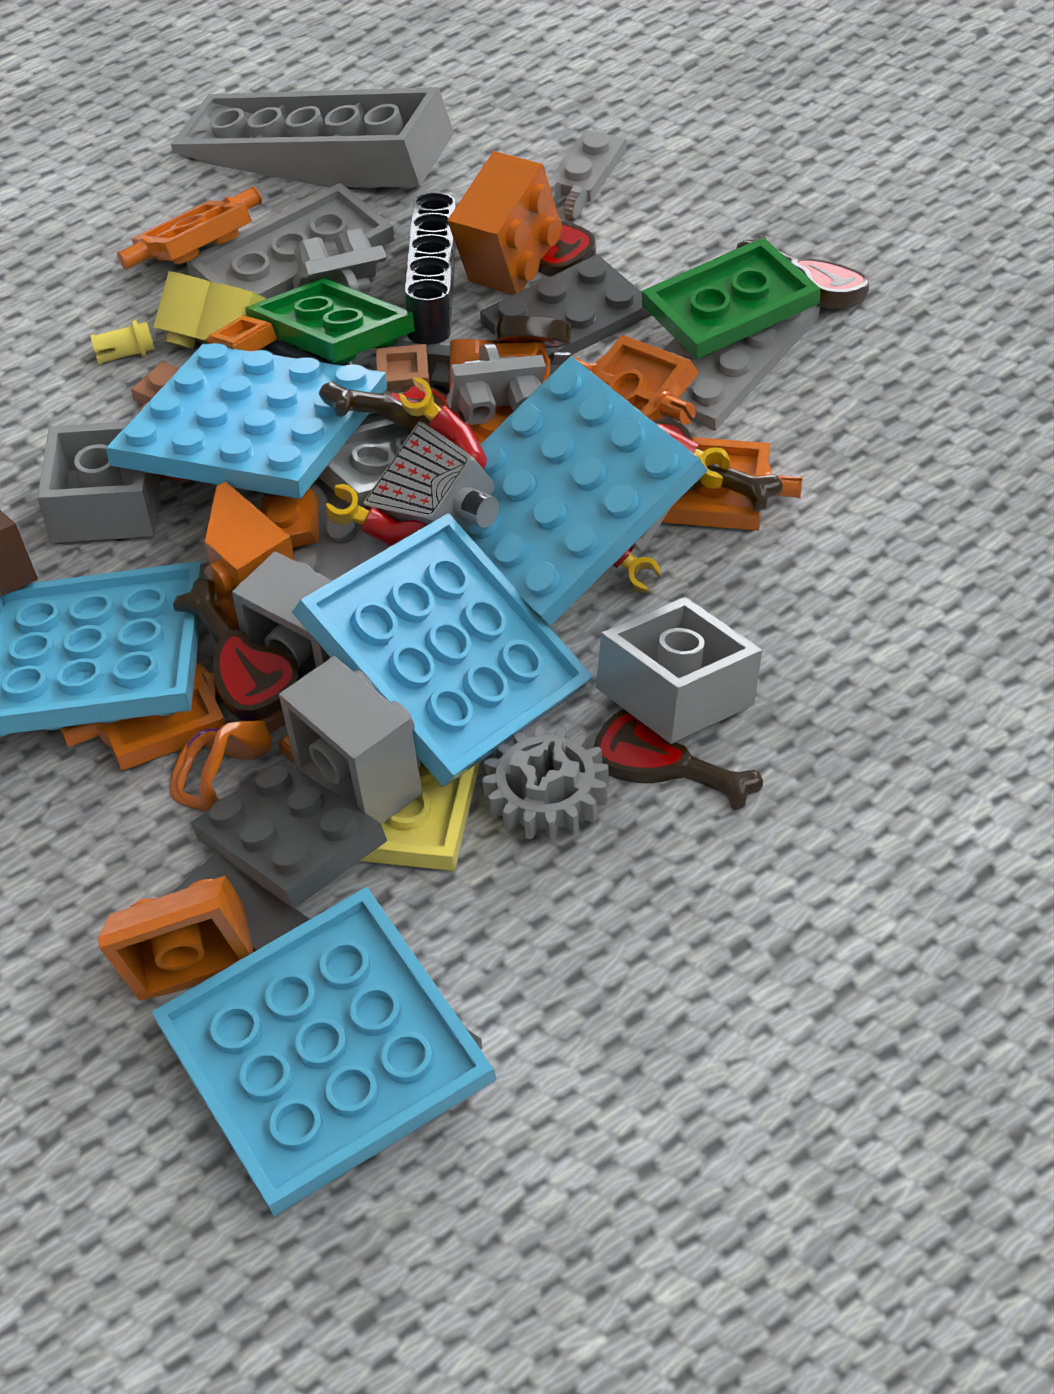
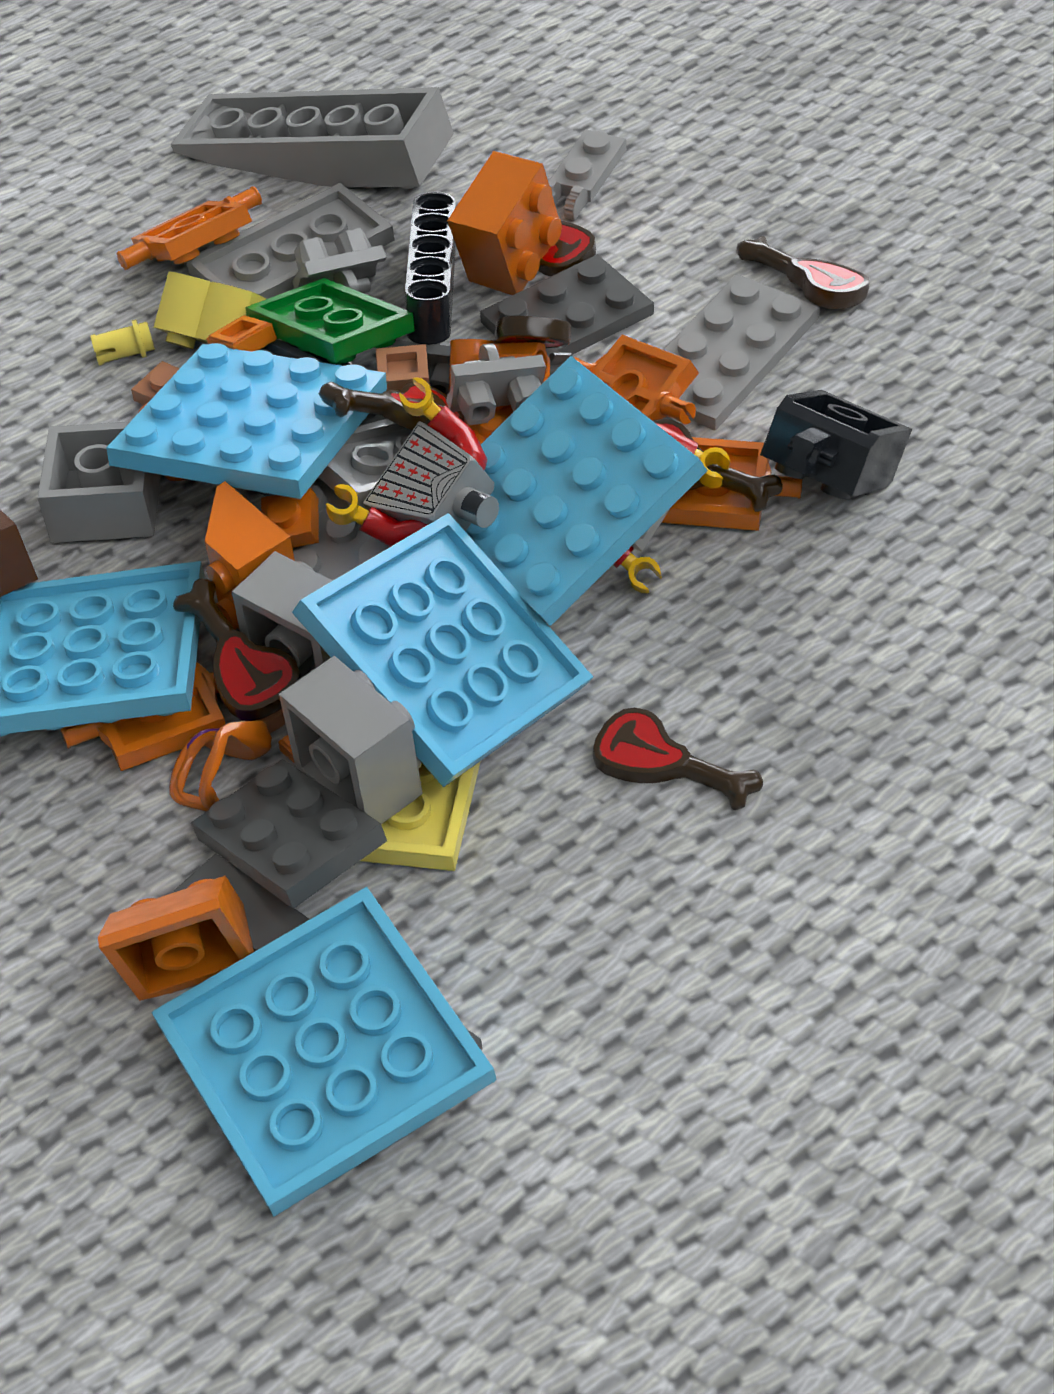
light grey gear [482,725,609,840] -> none
light grey brick [596,597,762,744] -> none
green plate [642,237,821,359] -> none
none -> black hinge [760,390,912,500]

